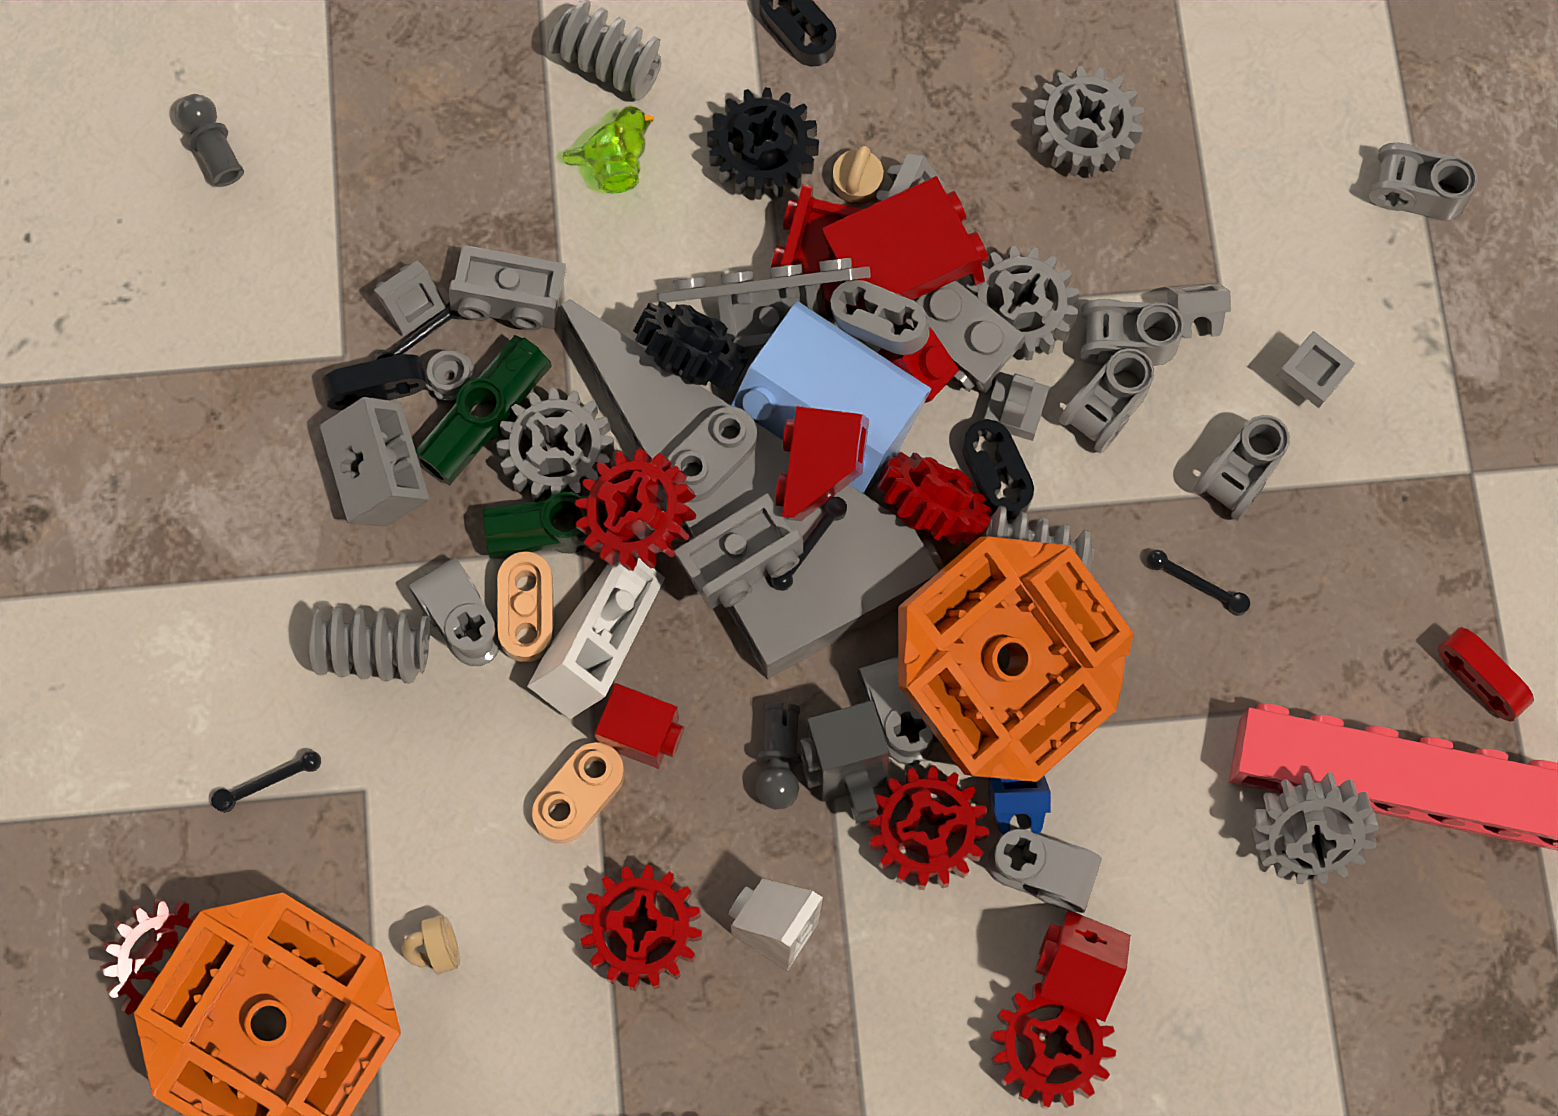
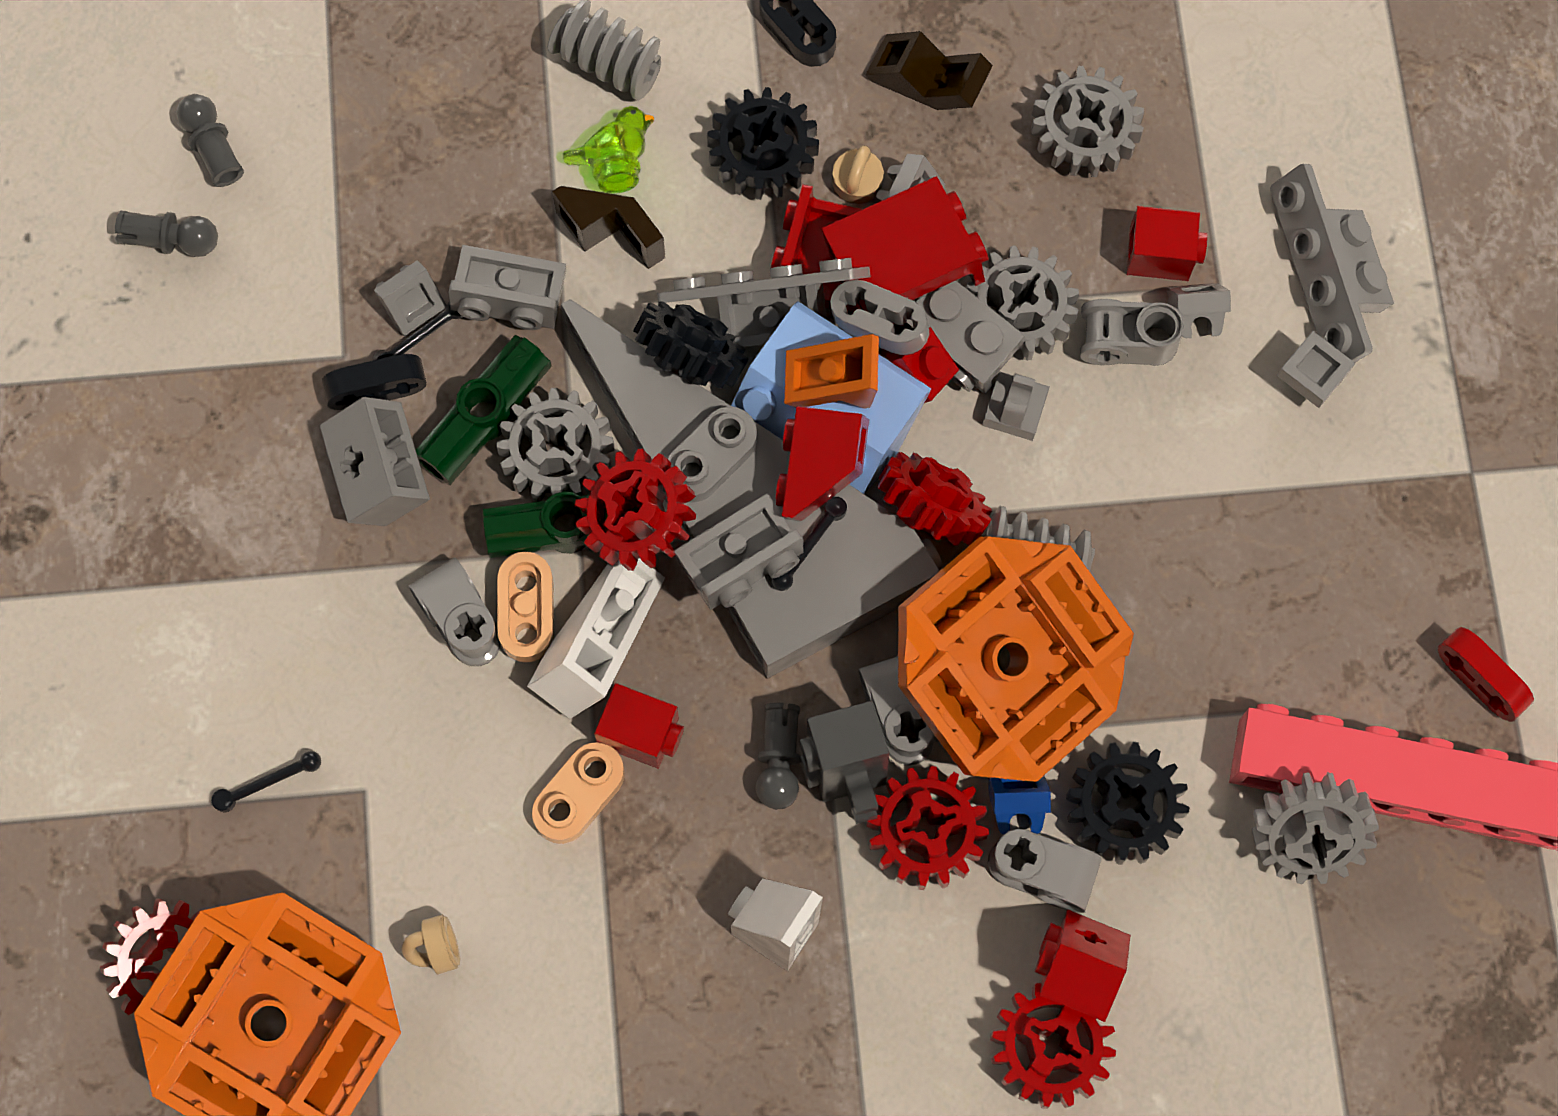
light grey piece [309,607,430,684] -> none
light grey plate [424,350,476,401] -> none
red gear [579,865,702,991] -> none
black beam [962,419,1034,520] -> none
light grey piece [1059,348,1154,454] -> none
black hinge [1147,549,1250,616] -> none
light grey piece [1194,415,1290,521] -> none
light grey piece [1369,142,1477,221] -> none
none -> dark grey pin [115,210,218,257]
none -> dark brown slope [552,186,665,269]
none -> orange slope [784,334,879,409]
none -> dark brown slope [865,31,993,110]
none -> black gear [1066,742,1190,865]
none -> red brick [1126,206,1207,281]
none -> light grey bracket [1270,164,1394,363]

